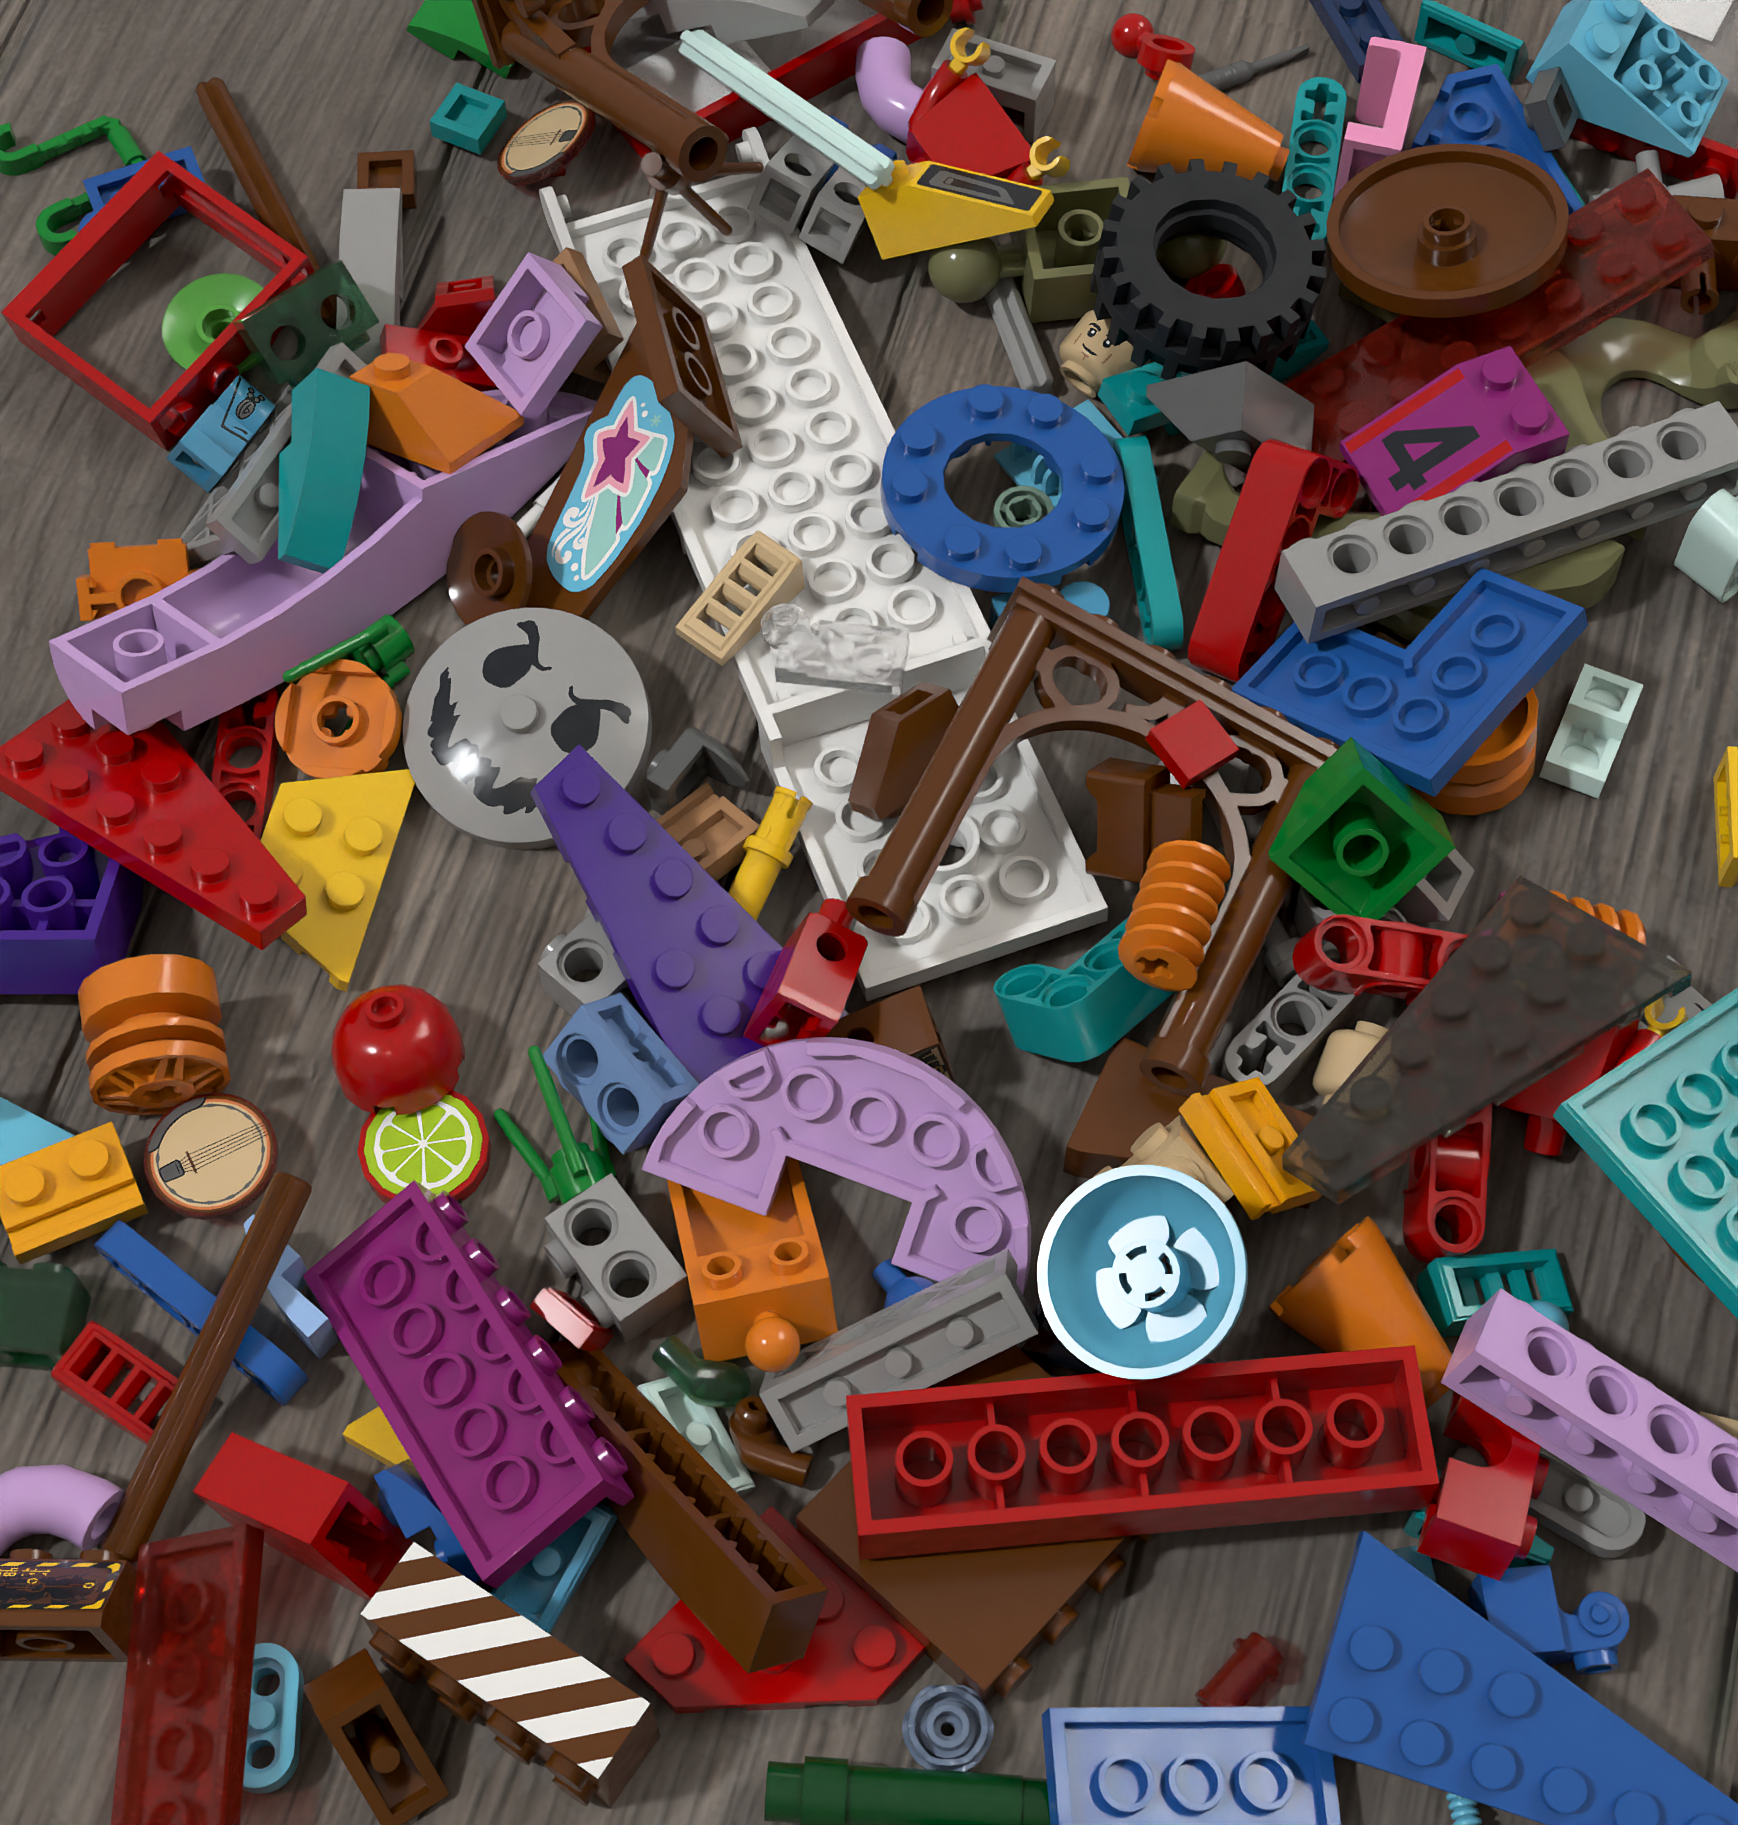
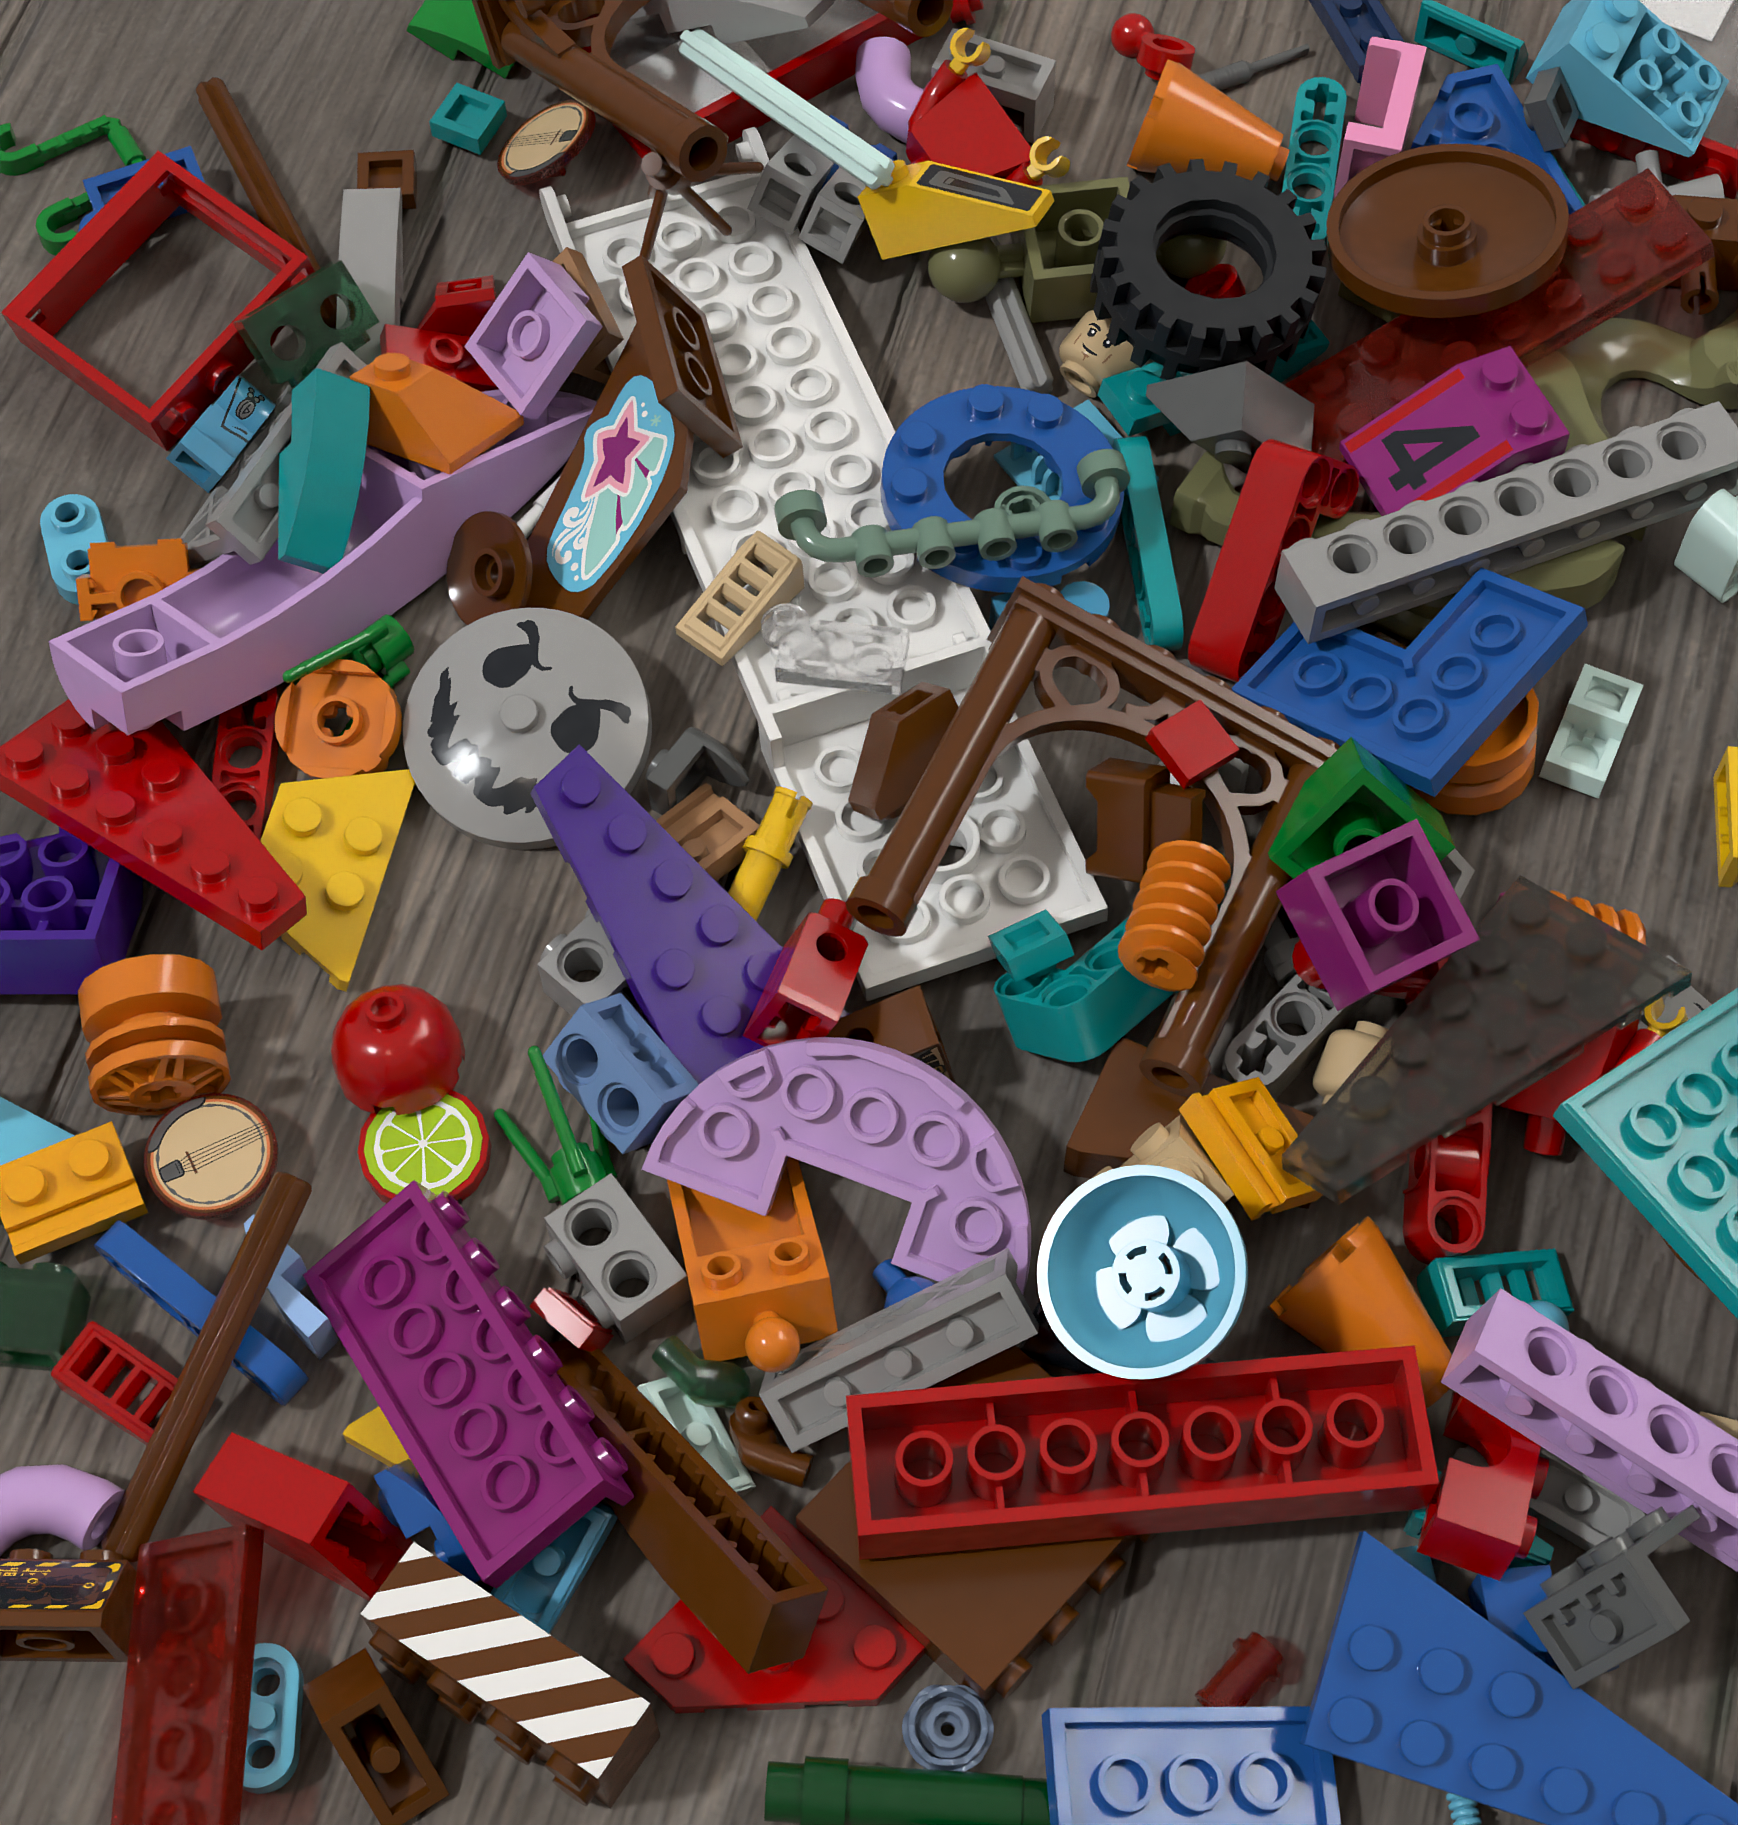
bright green dish [162,273,278,374] -> none
none -> medium azure plate [40,494,109,605]
none -> sand green bar [774,449,1130,578]
none -> teal plate [988,909,1075,983]
none -> magenta brick [1276,819,1480,1011]
none -> dark grey bracket [1523,1504,1701,1690]

